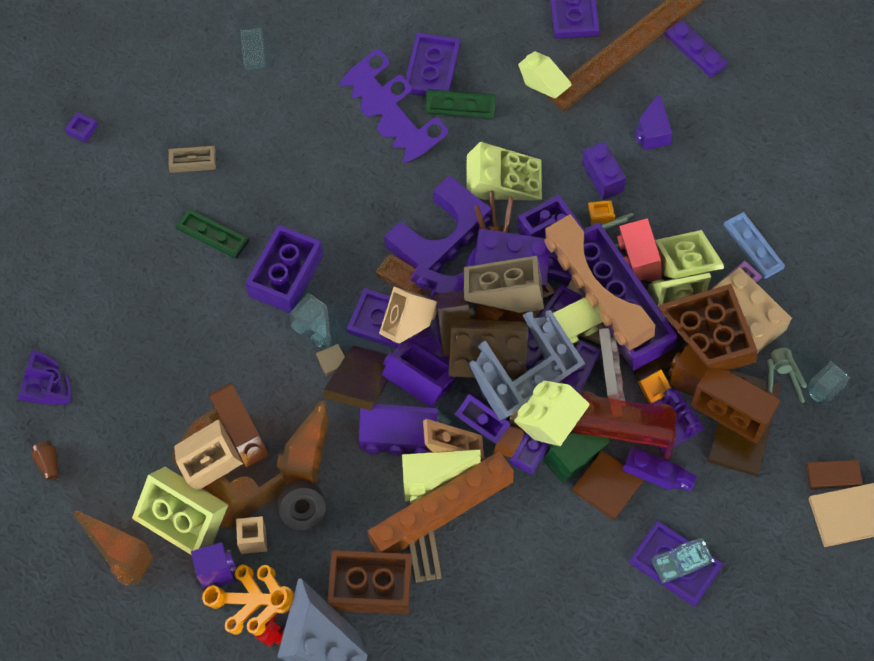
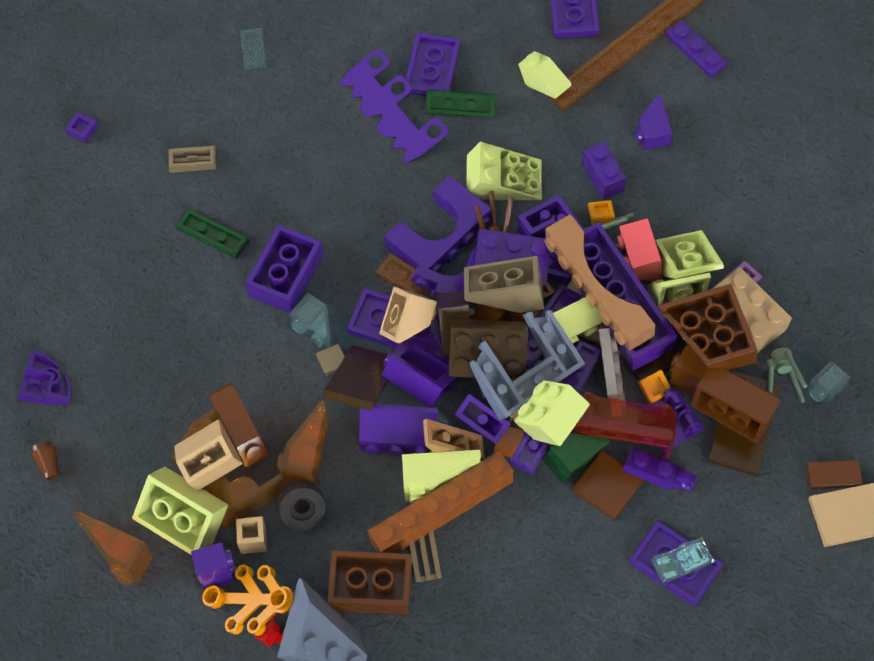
medium blue tile [723,212,785,279] -> none

